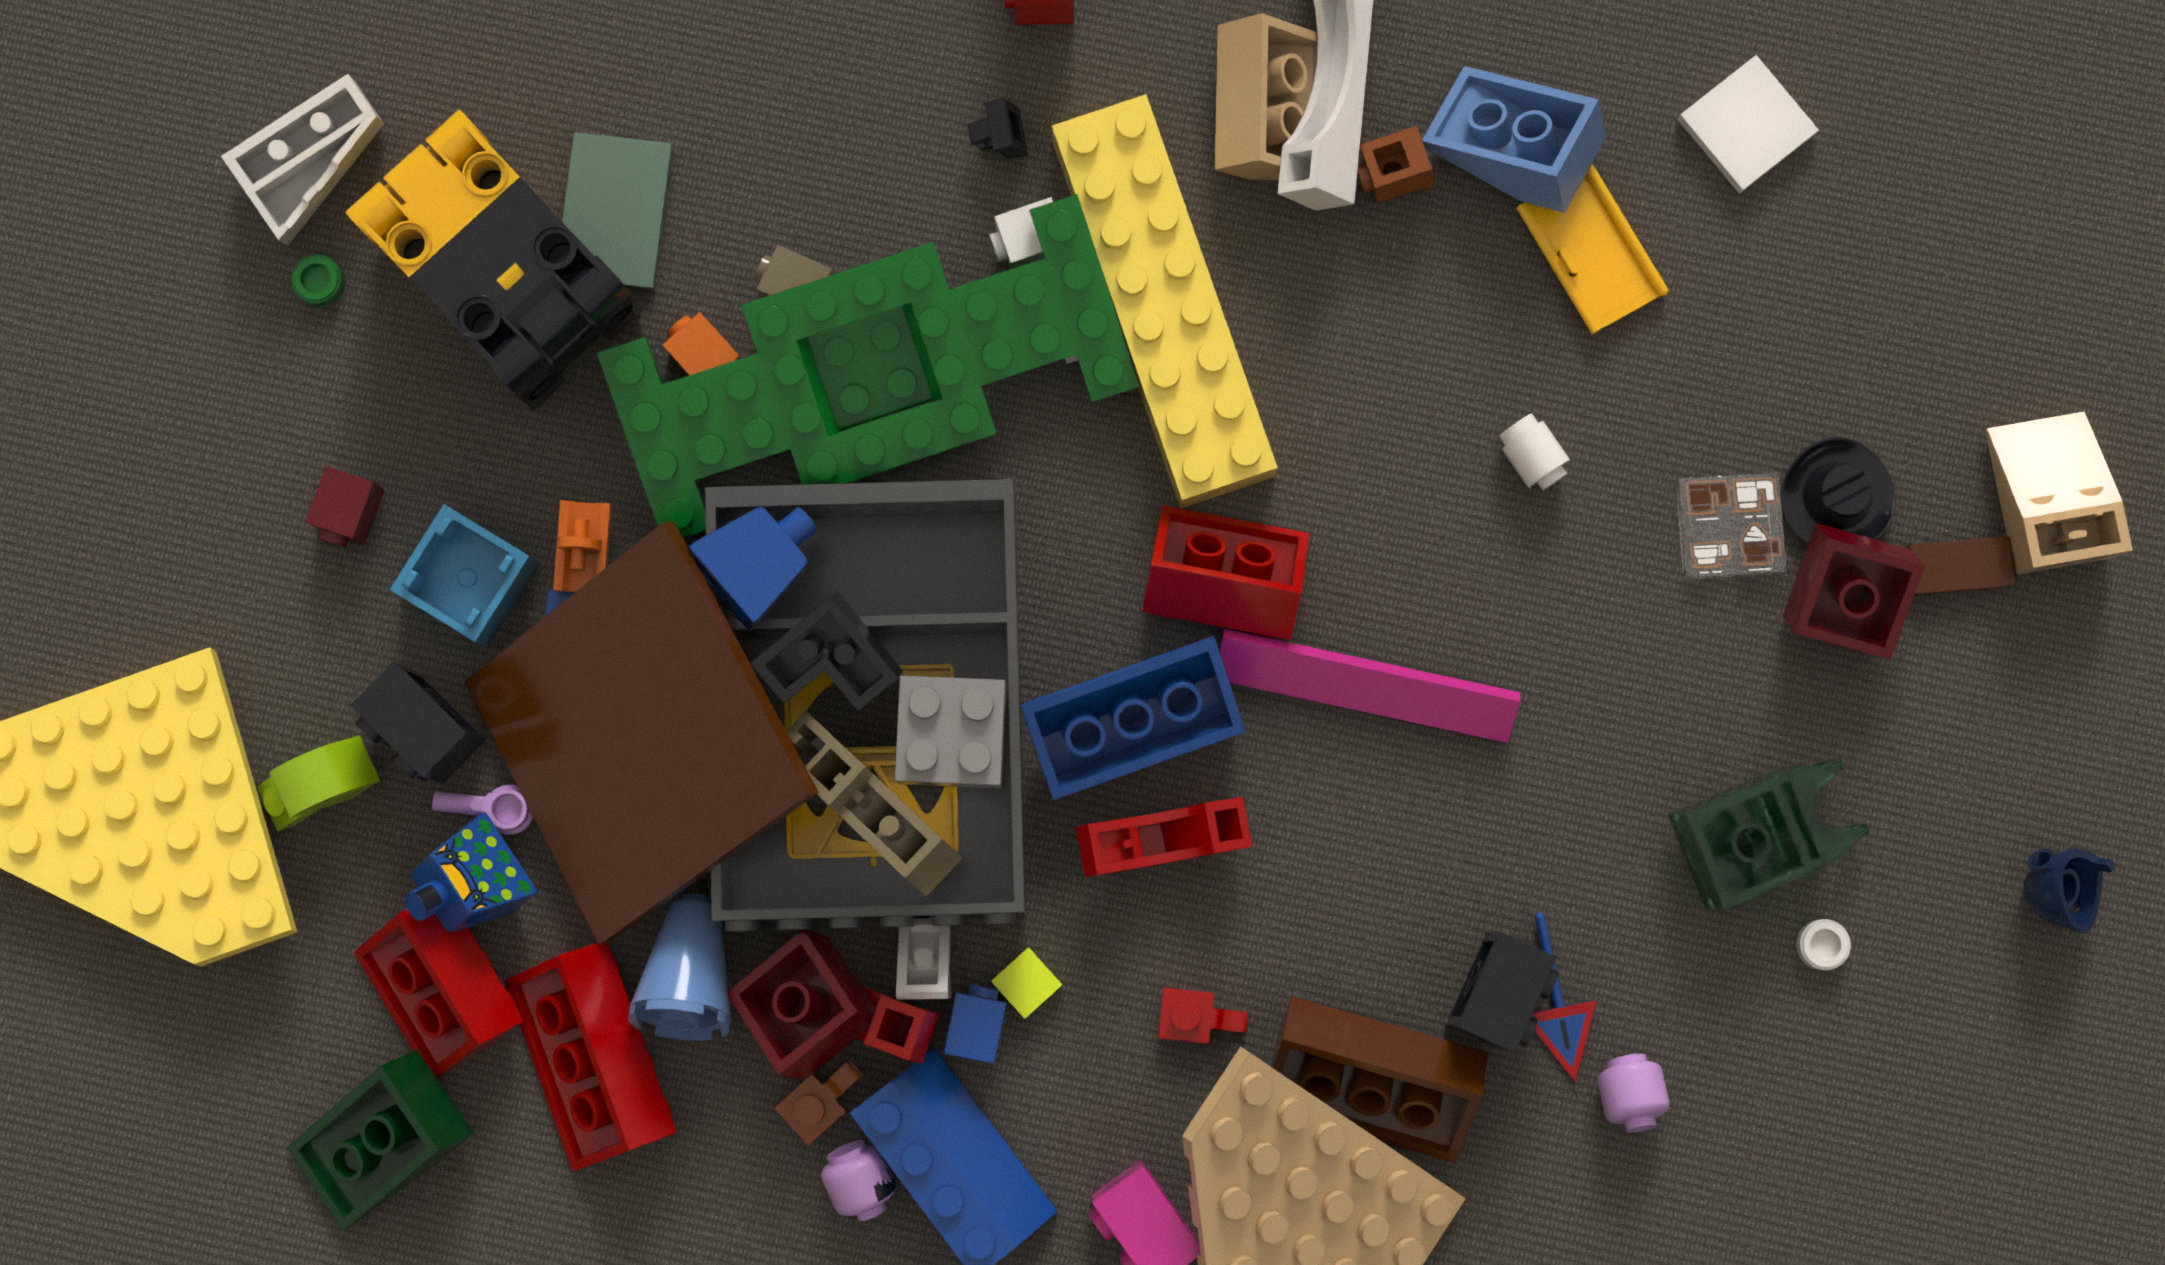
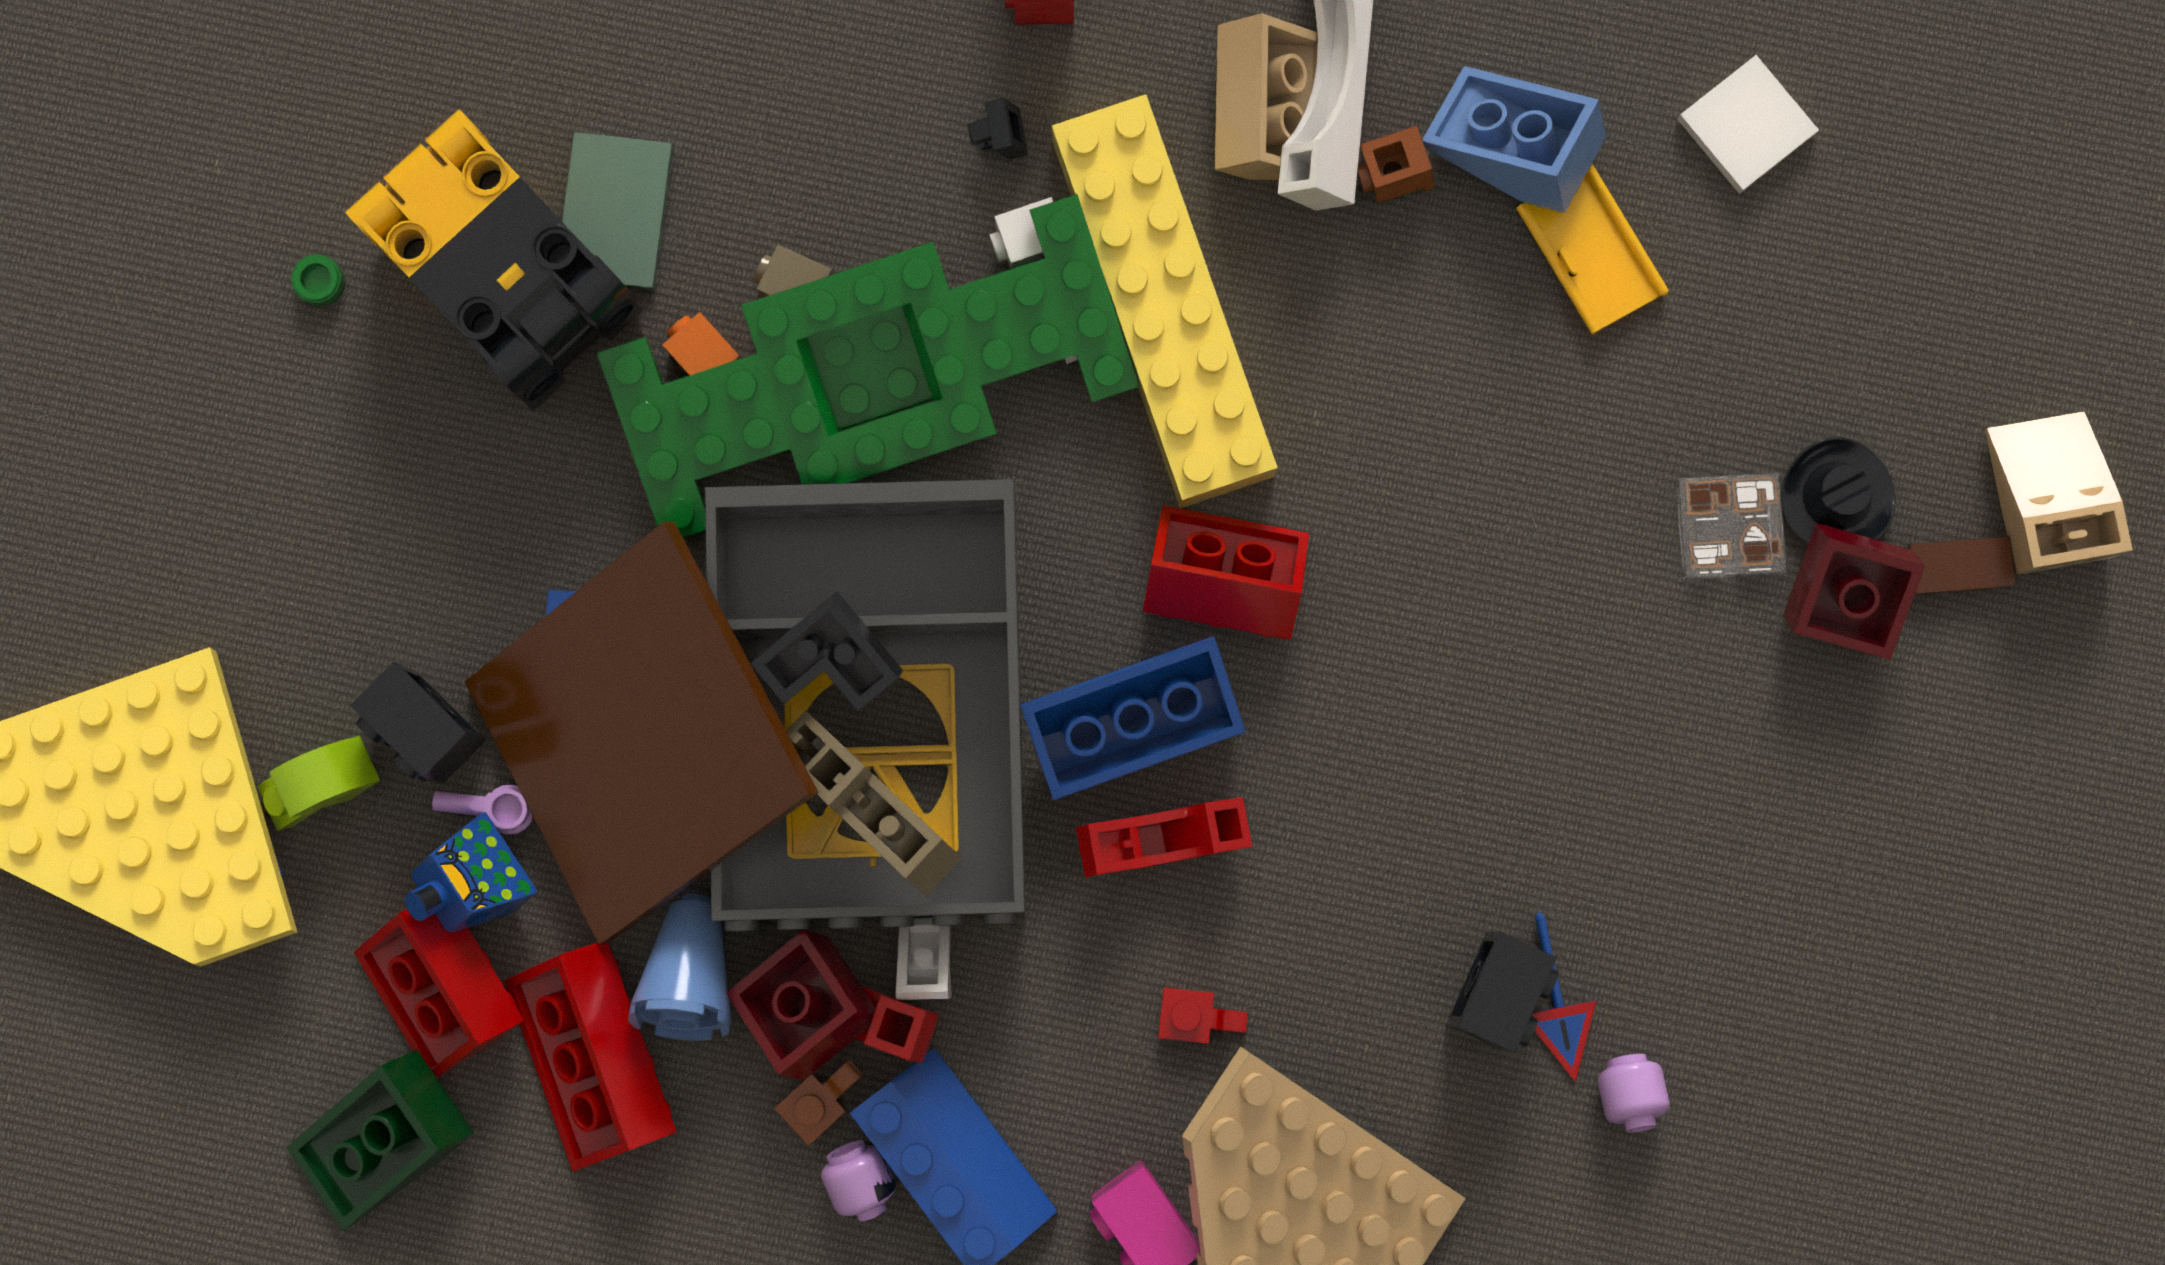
white wedge [221,74,384,246] -> none
dark red brick [305,466,385,549] -> none
dark azure container [389,504,540,648] -> none
orange hips [553,500,613,593] -> none
blue torso [688,506,817,632] -> none
light grey brick [895,676,1007,789] -> none
blue brick [944,984,1008,1064] -> none
neon yellow tile [991,947,1062,1019] -> none
dark pink tile [1219,628,1520,743] -> none
reddish brown slope [1270,996,1488,1163] -> none
white brick [1499,413,1570,491] -> none
clear green brick [1668,758,1870,910] -> none
white tile [1796,919,1851,970] -> none
dark blue helmet [2023,848,2116,933] -> none

